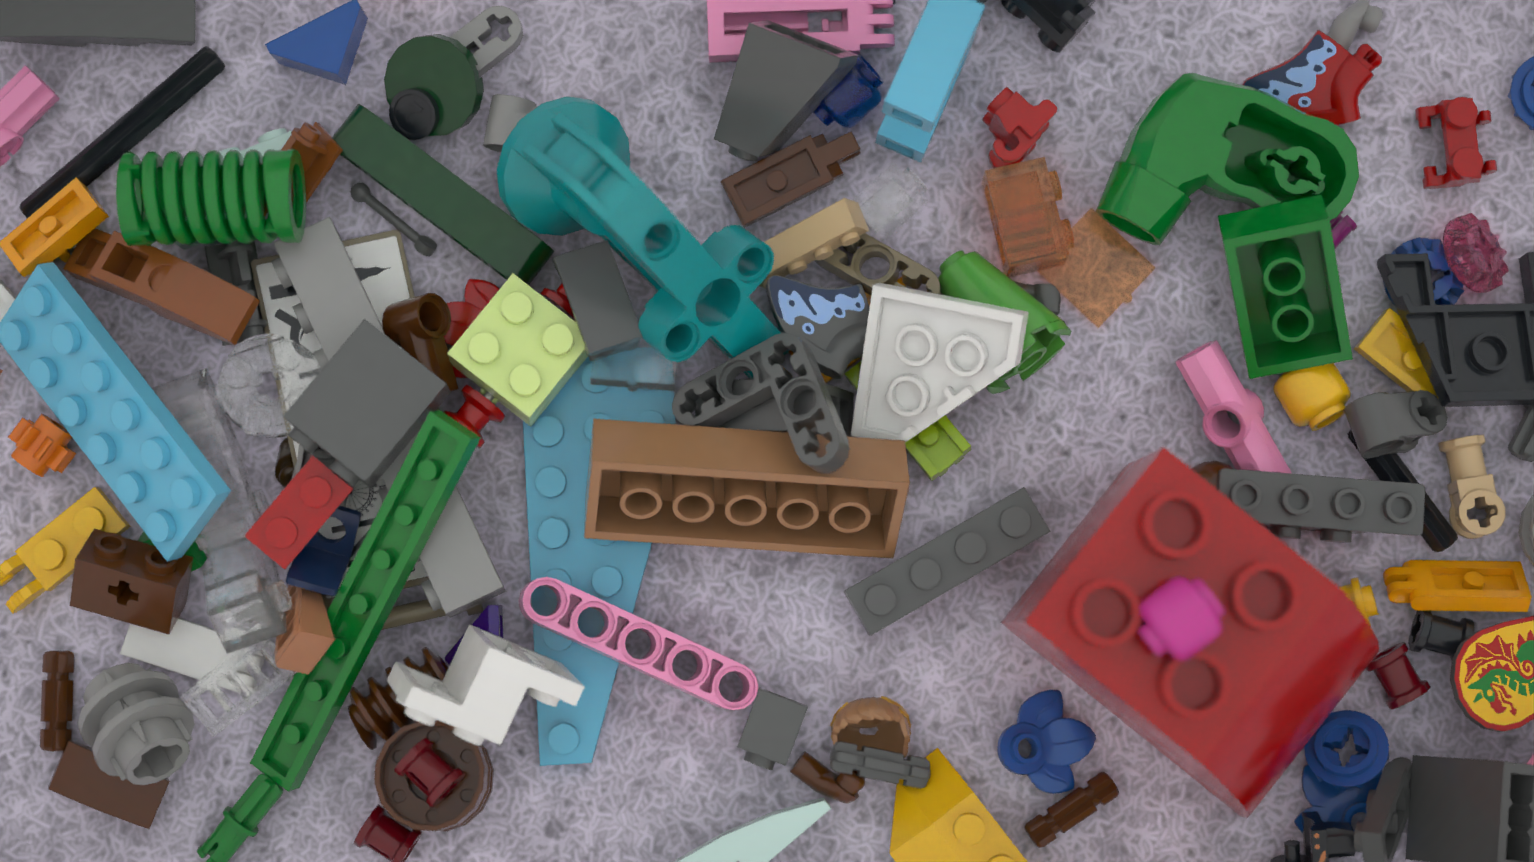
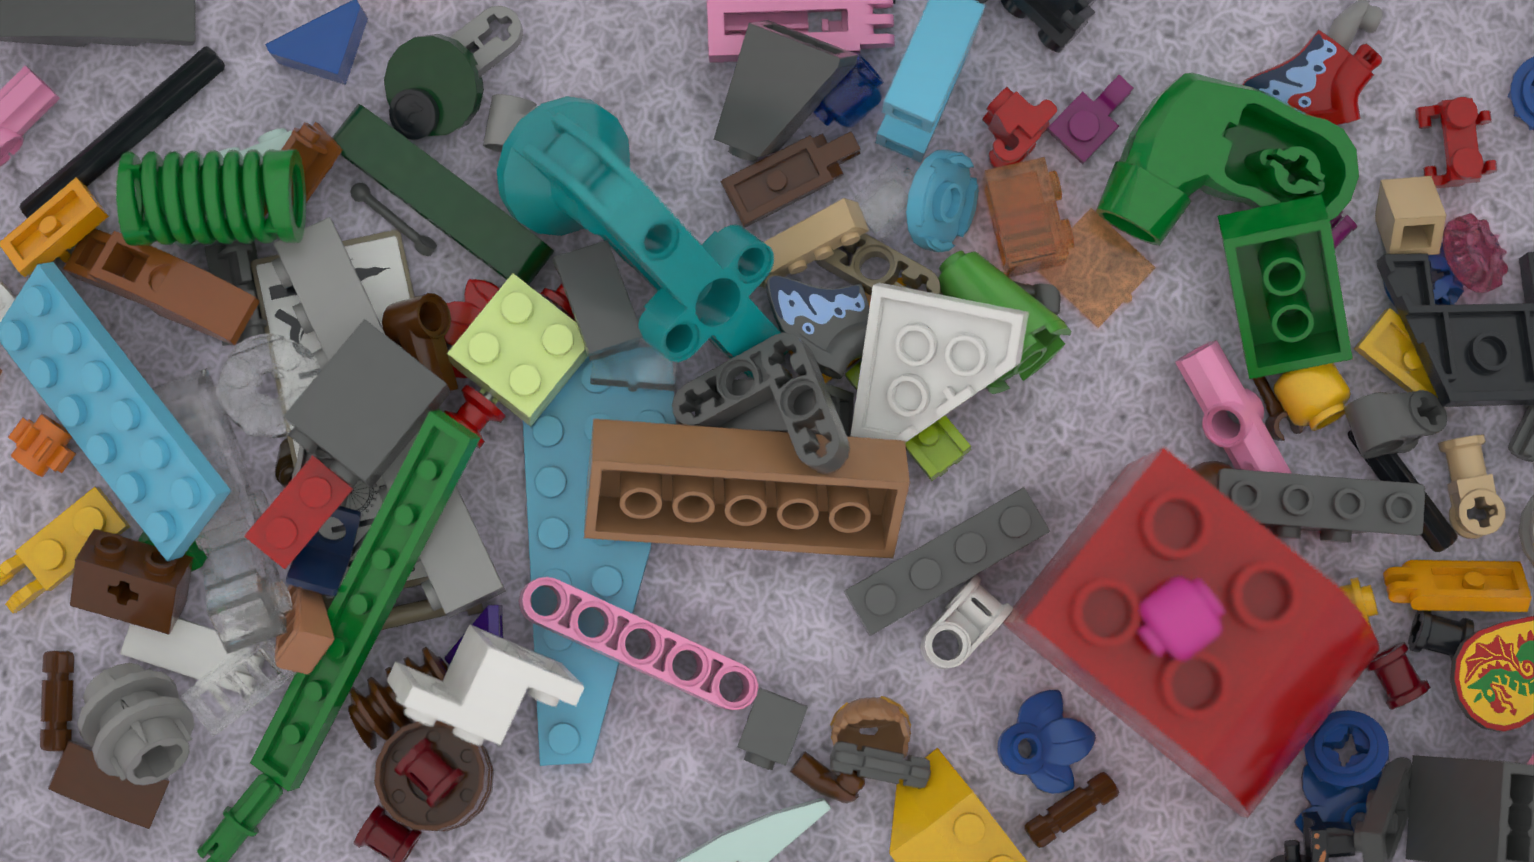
none -> medium azure tile [906,149,979,253]
none -> white piece [920,574,1014,669]
none -> magenta plate [1047,74,1134,164]
none -> reddish brown hand [1253,376,1303,441]
none -> tan brick [1375,176,1446,255]

